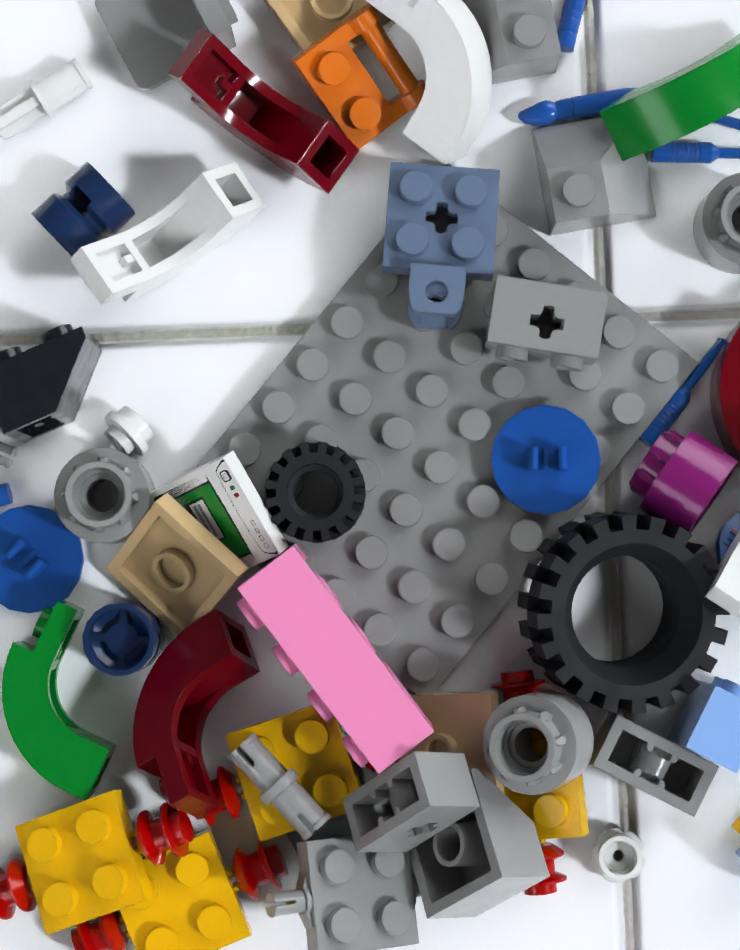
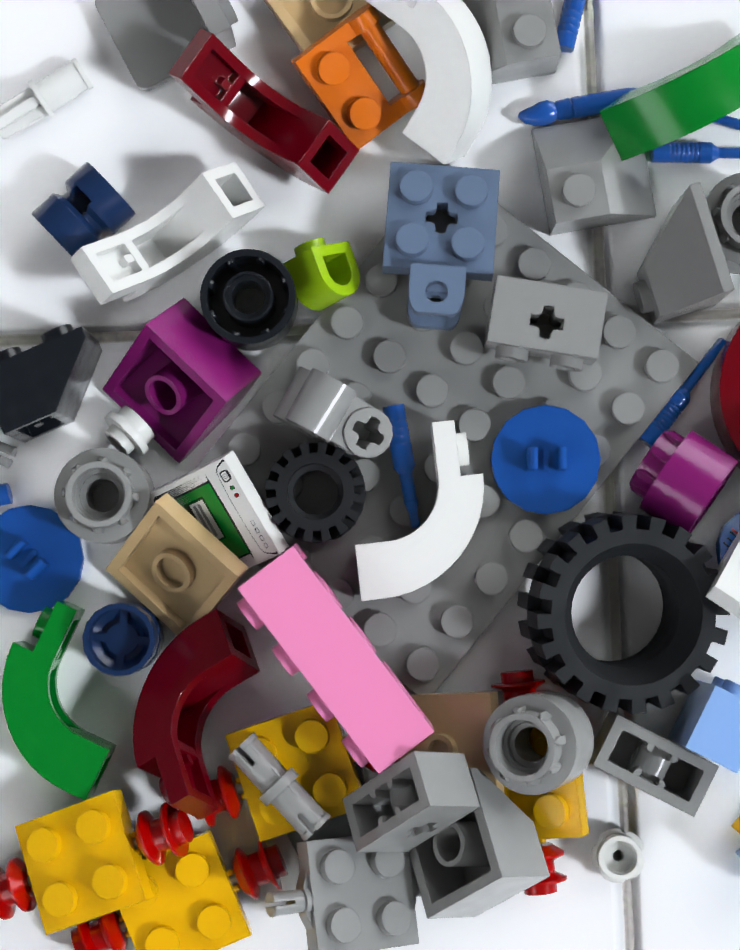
none -> magenta slope [102,298,262,464]
none -> black piece [200,249,298,351]
none -> light grey piece [273,367,393,458]
none -> lime plate [283,238,360,311]
none -> white arch [355,420,484,601]
none -> blue piece [382,404,420,529]
none -> light grey slope [633,182,735,324]

